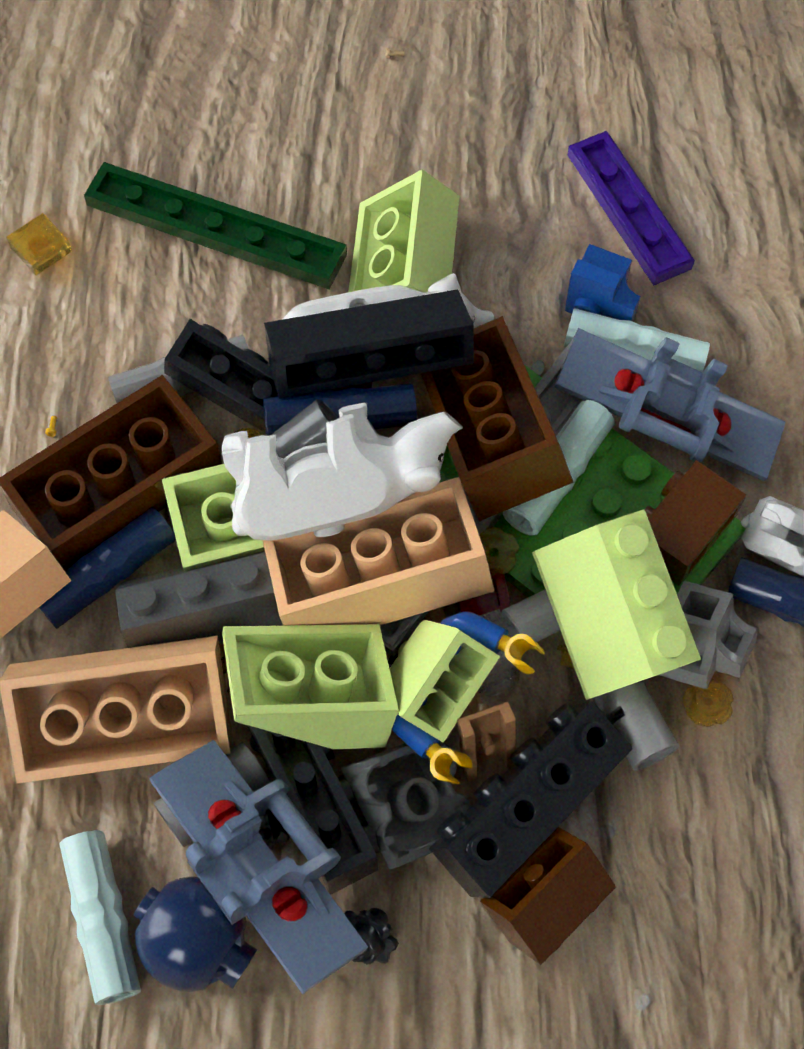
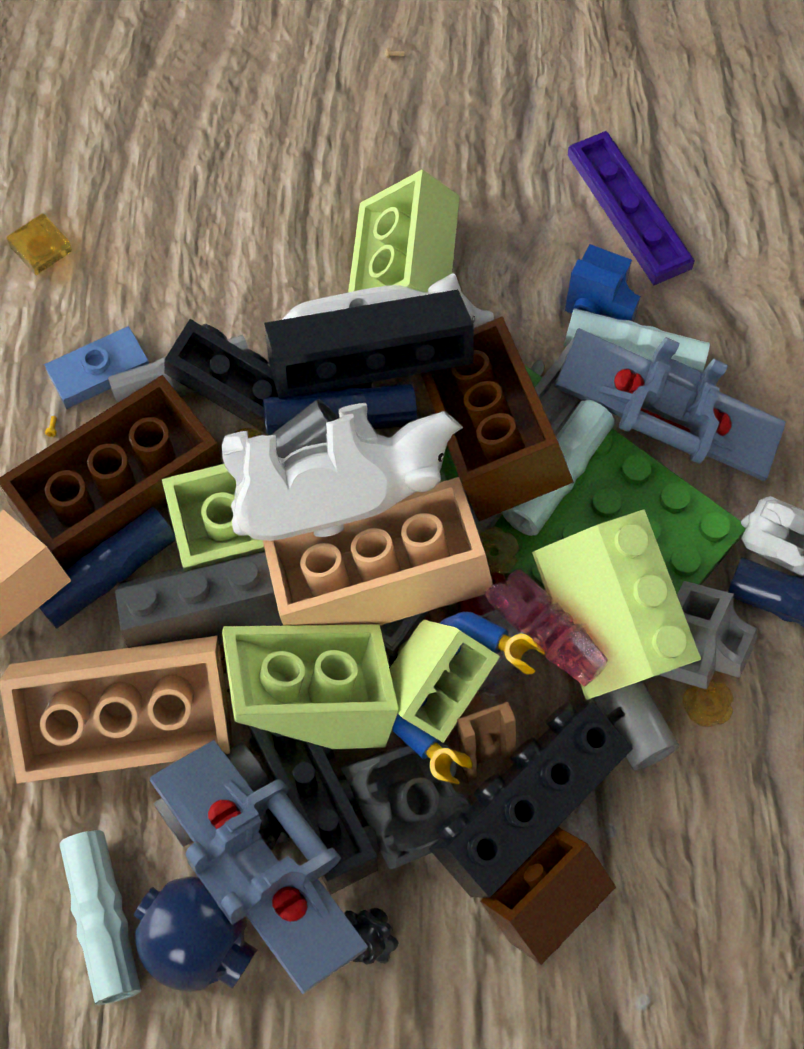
dark green plate [84,162,347,290] -> none
reddish brown brick [645,460,747,587] -> none
none -> medium blue plate [44,326,149,409]
none -> clear pink hinge [485,569,608,686]

